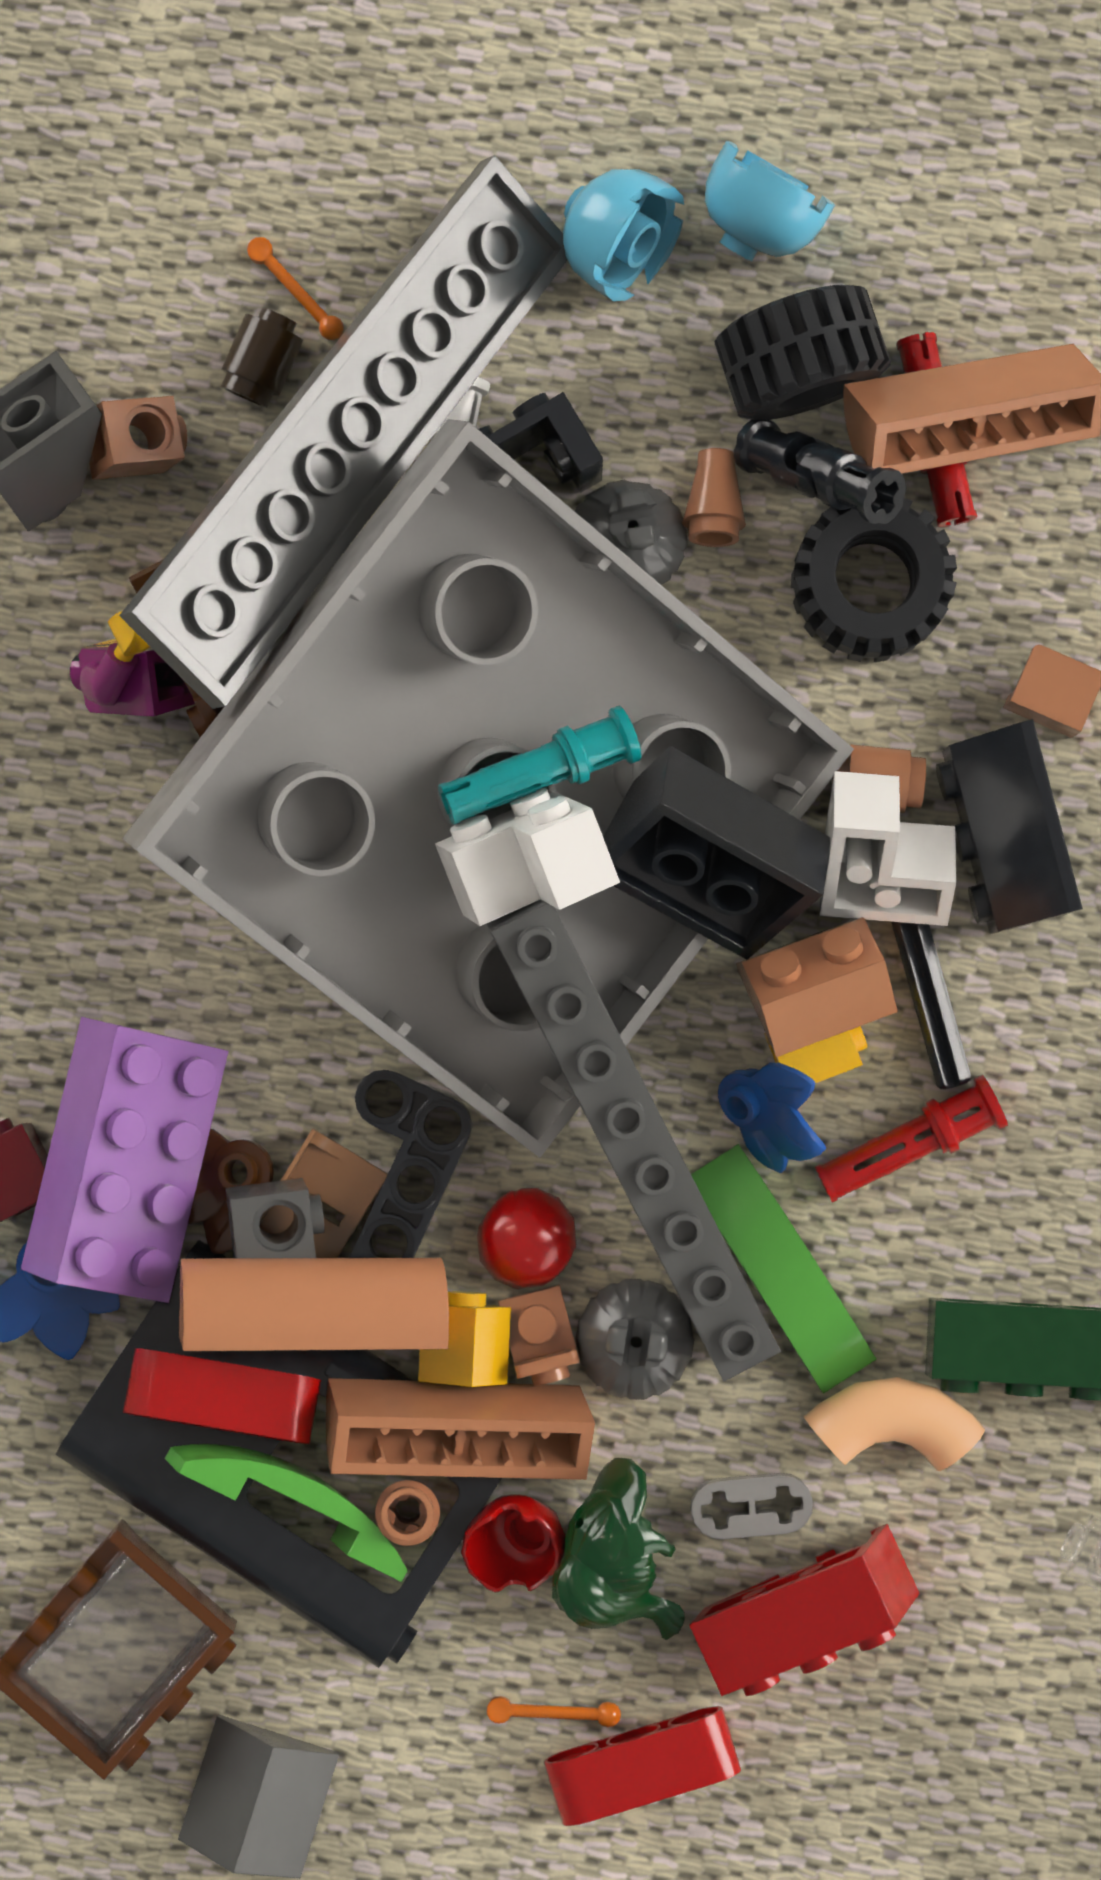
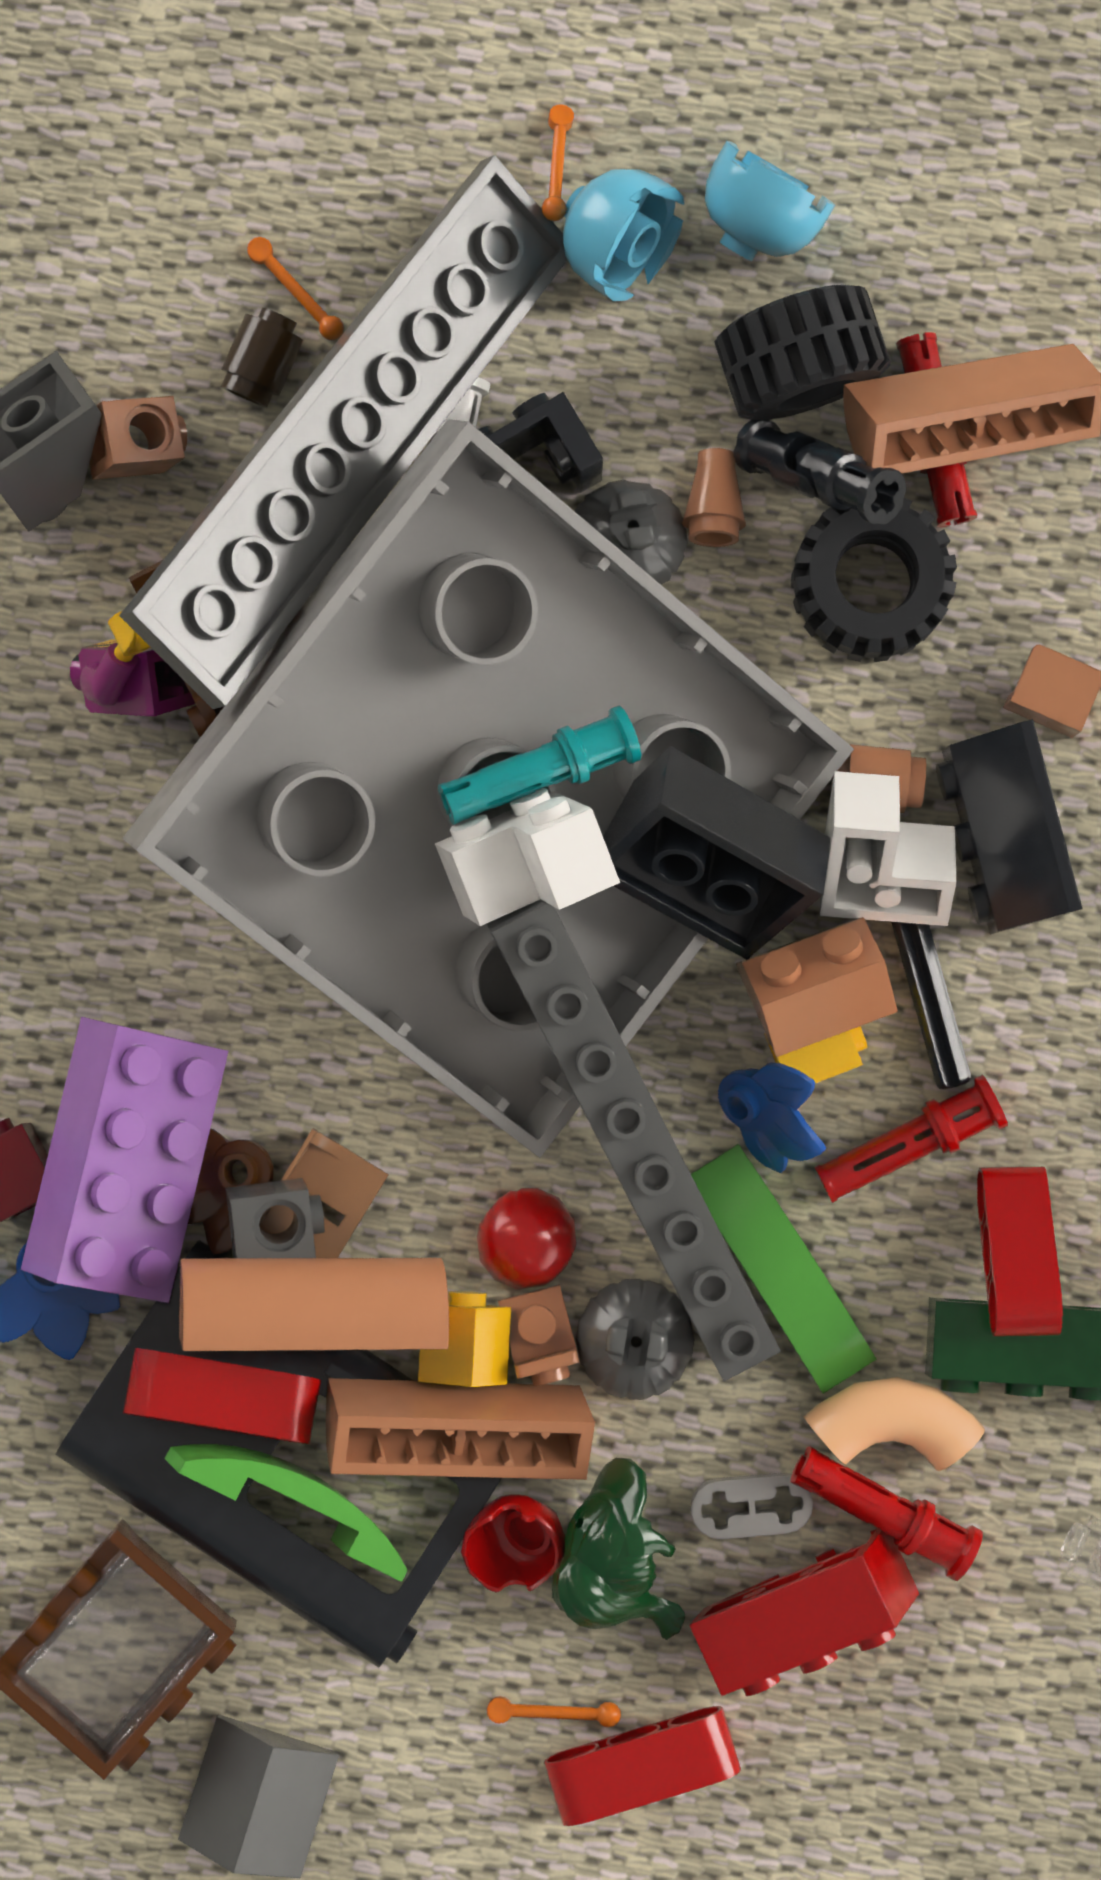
black beam [349,1070,473,1258] -> none
nougat cone [375,1480,440,1546] -> none
none -> orange hinge [541,104,574,221]
none -> red pin [790,1446,983,1581]
none -> red beam [977,1166,1063,1336]

